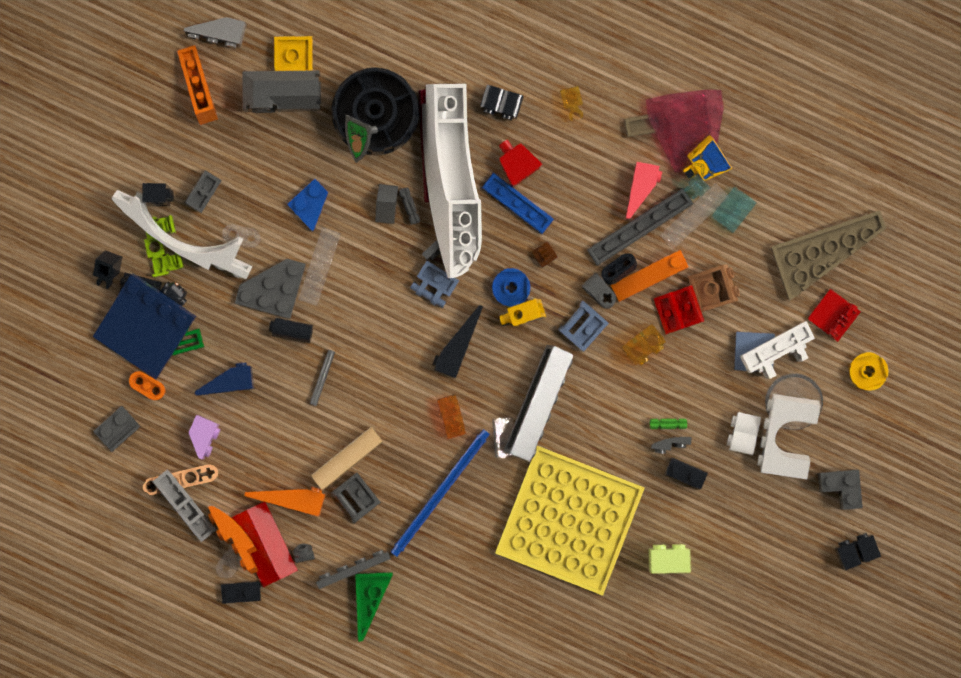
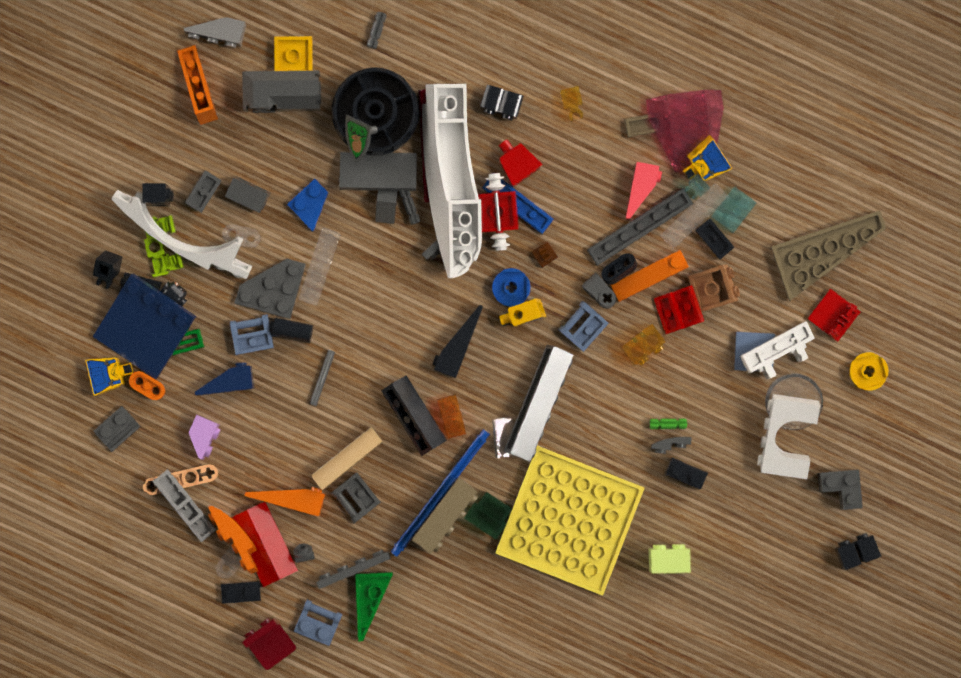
sand blue plate [410,261,459,308] -> none
white brick [727,412,761,455] -> none
none -> torso [85,358,133,396]
none -> dark grey hinge [225,176,271,213]
none -> sand blue plate [230,314,274,355]
none -> dark red bracket [242,617,296,670]
none -> sand blue plate [294,599,343,646]
none -> dark grey tile [339,152,417,191]
none -> dark grey axle [367,12,387,49]
none -> black brick [381,375,447,456]
none -> dark tan brick [412,477,478,554]
none -> clear green plate [464,491,512,539]
none -> red plate [478,173,519,251]
none -> black plate [695,218,735,260]

